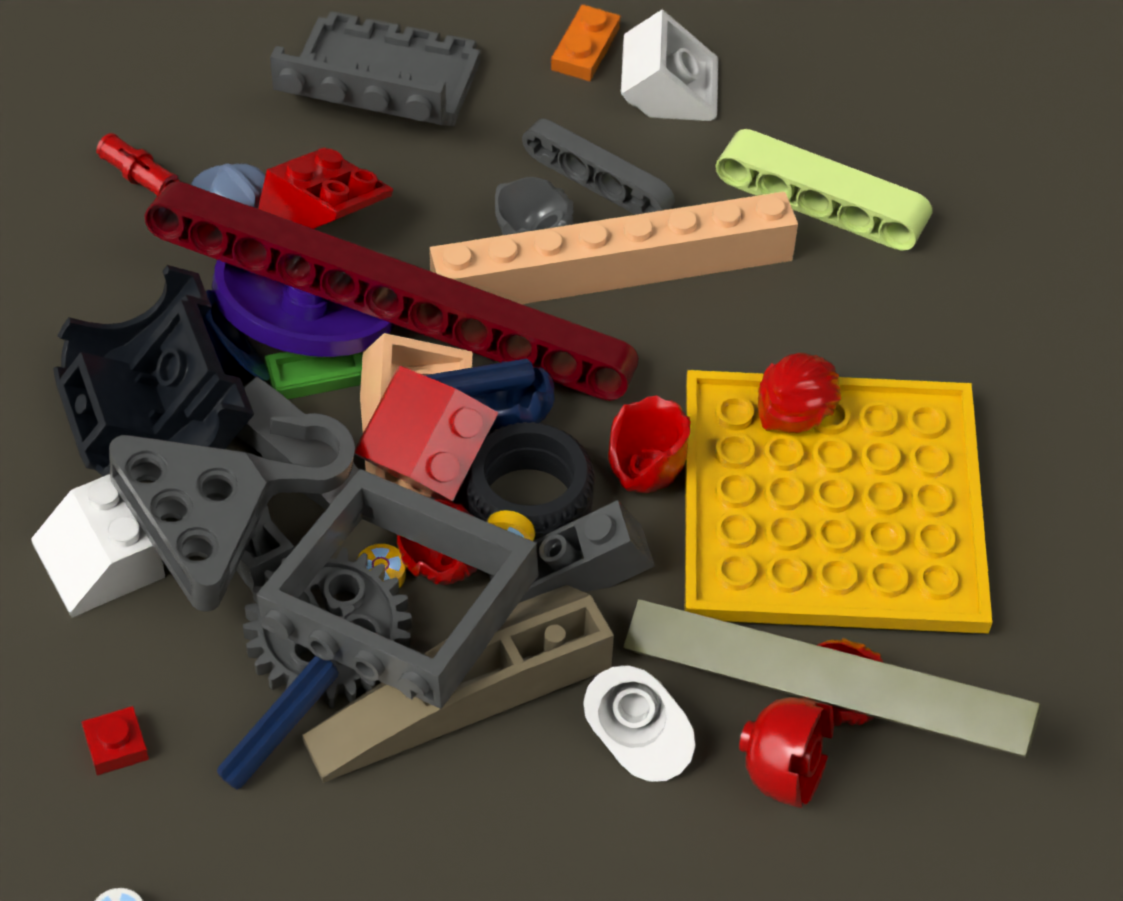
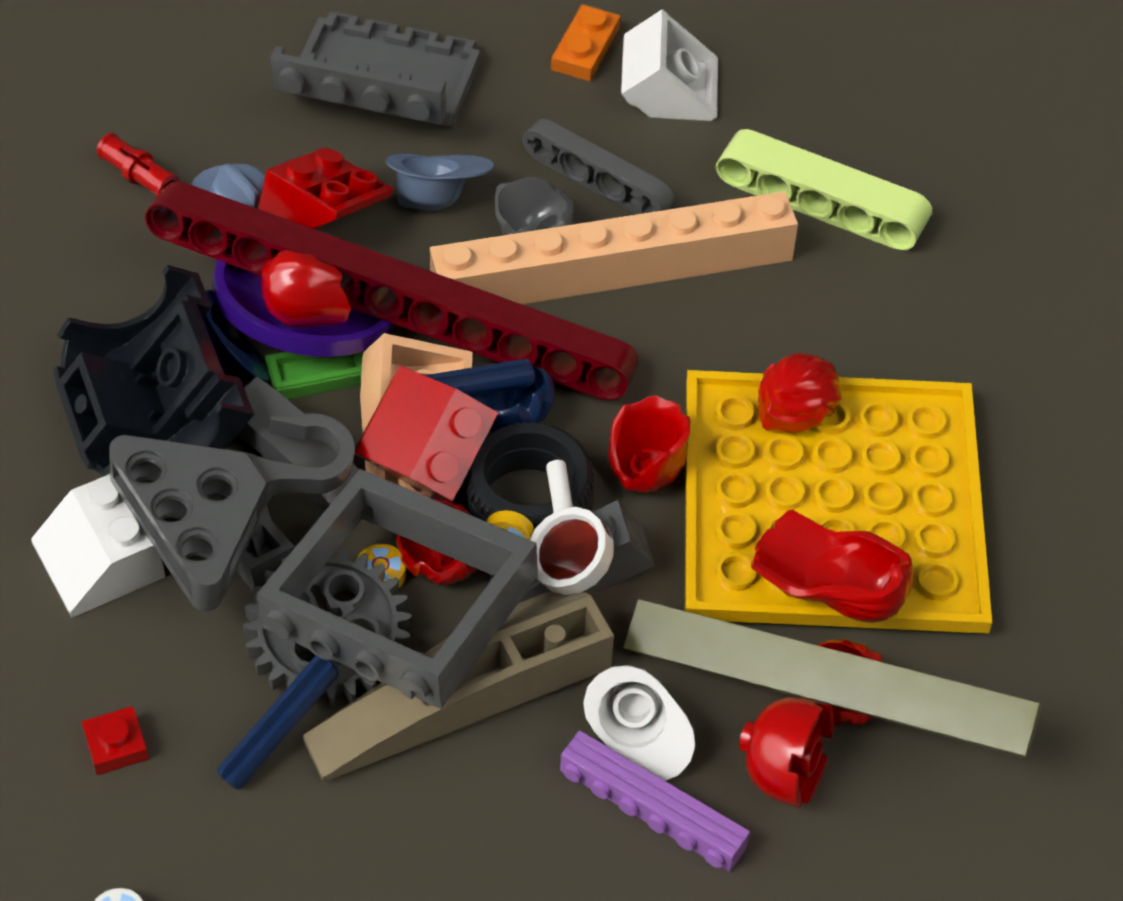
none -> red hair [261,250,351,328]
none -> sand blue piece [386,154,494,211]
none -> piece [530,460,614,595]
none -> medium lavender piece [560,730,750,873]
none -> red hair [751,509,914,623]

